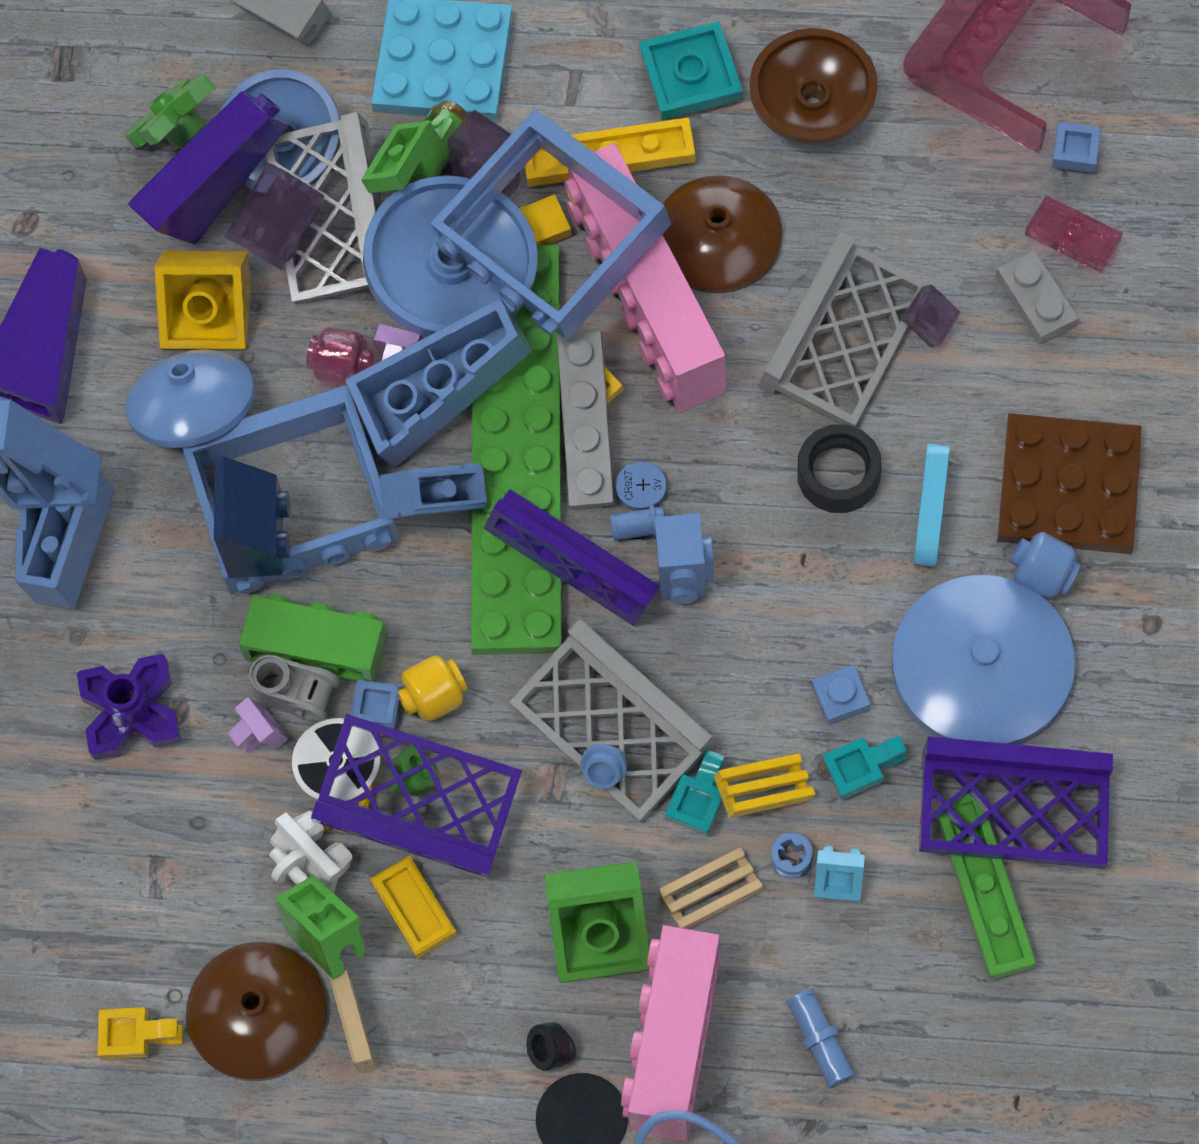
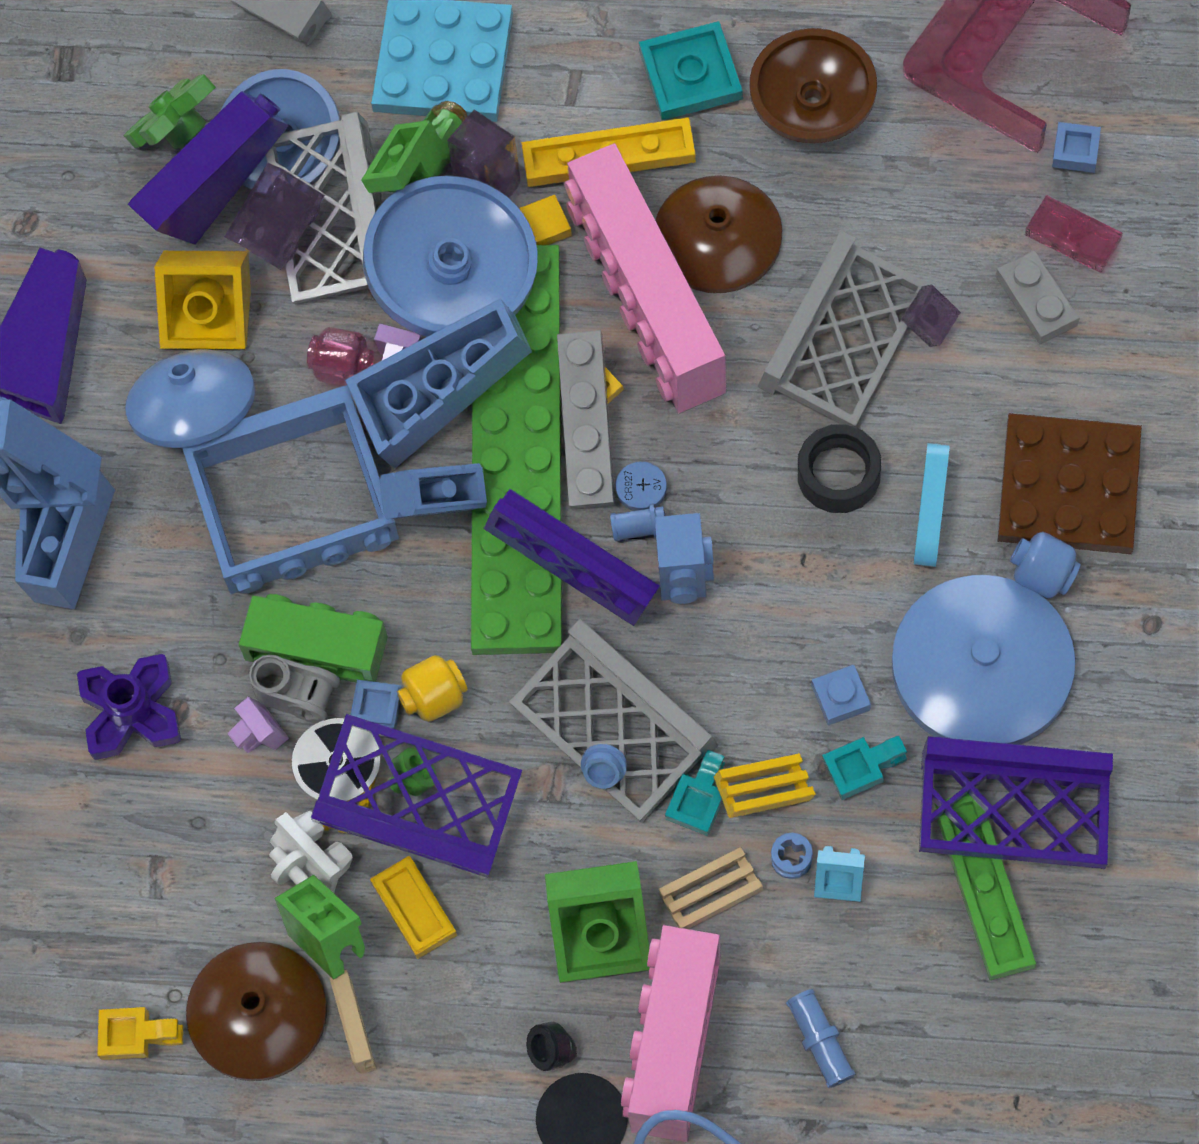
dark blue slope [214,456,290,578] -> none
medium blue window [430,109,671,340] -> none

